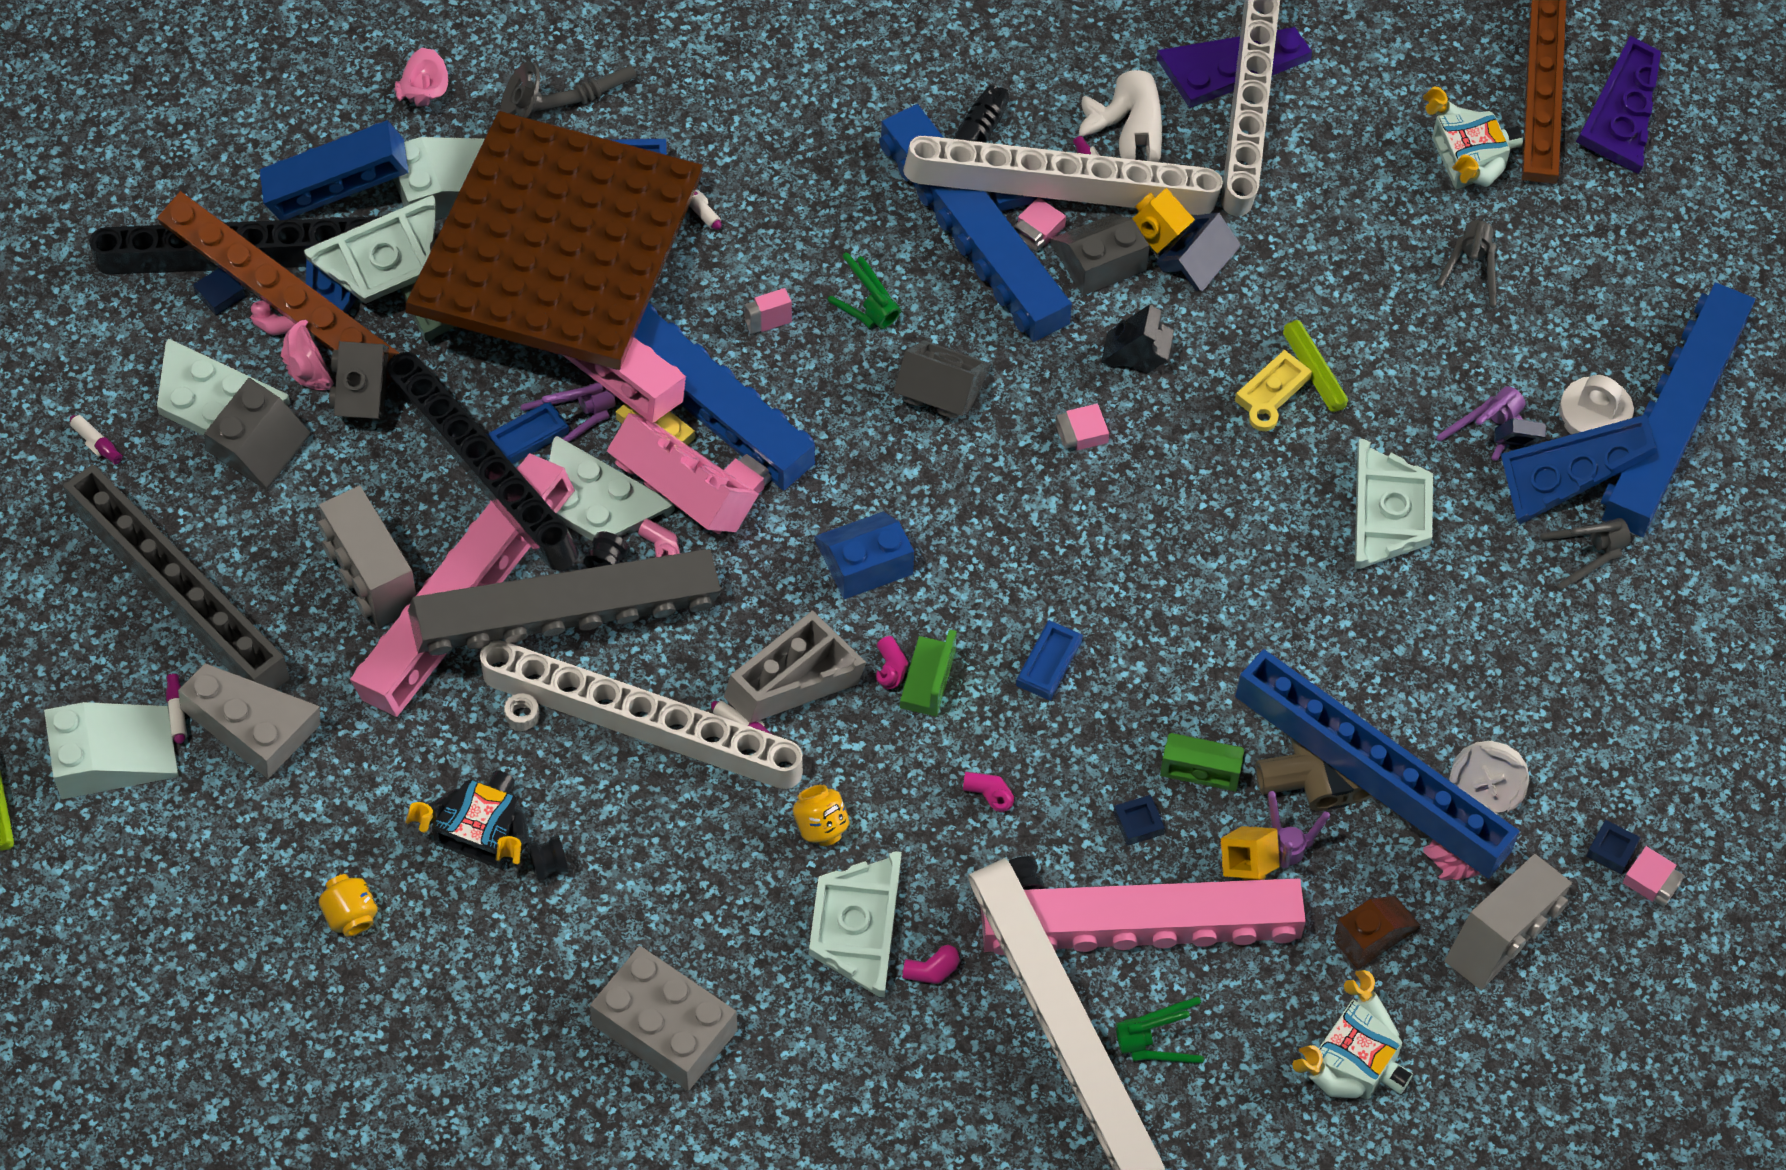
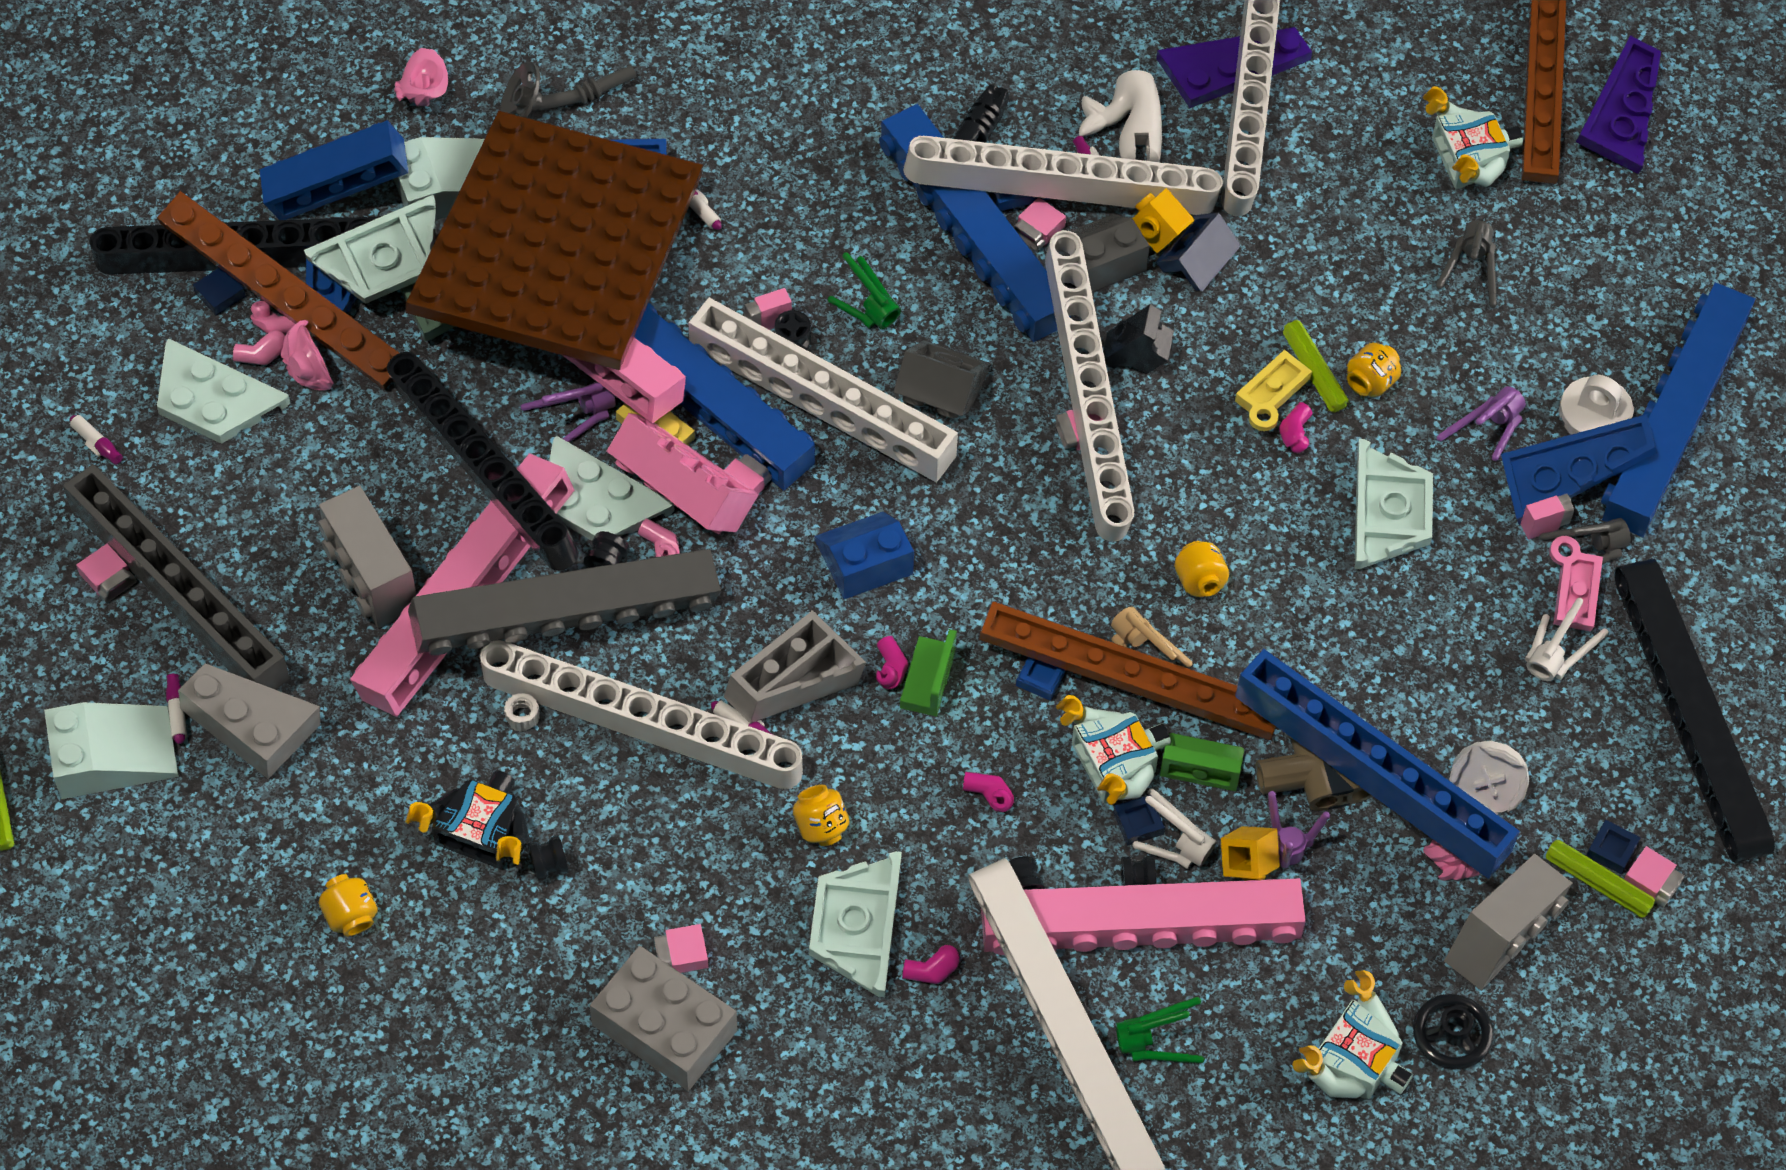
dark grey slope [204,378,310,491] -> none
dark grey brick [329,341,389,420] -> none
blue tile [486,402,569,464] -> none
reddish brown slope [1333,896,1421,970] -> none
dark blue tile [1495,418,1546,447] -> none
none -> bright pink piece [76,543,137,603]
none -> bright pink arm [233,330,285,365]
none -> bright pink piece [654,924,709,973]
none -> white brick [688,297,958,483]
none -> black wheel [774,310,811,350]
none -> dark orange plate [979,601,1276,741]
none -> white beam [1045,230,1134,542]
none -> torso [1056,695,1171,805]
none -> tan plant [1111,607,1193,667]
none -> black wheel [1120,856,1156,886]
none -> white plant [1133,788,1217,869]
none -> yellow head [1174,541,1229,597]
none -> dark pink arm [1279,402,1313,453]
none -> yellow head [1347,342,1401,397]
none -> black piece [1413,994,1494,1069]
none -> bright pink piece [1520,494,1574,540]
none -> white plant [1525,598,1609,681]
none -> lime axle [1546,839,1655,917]
none -> bright pink hinge [1549,536,1603,632]
none -> black beam [1614,558,1775,863]

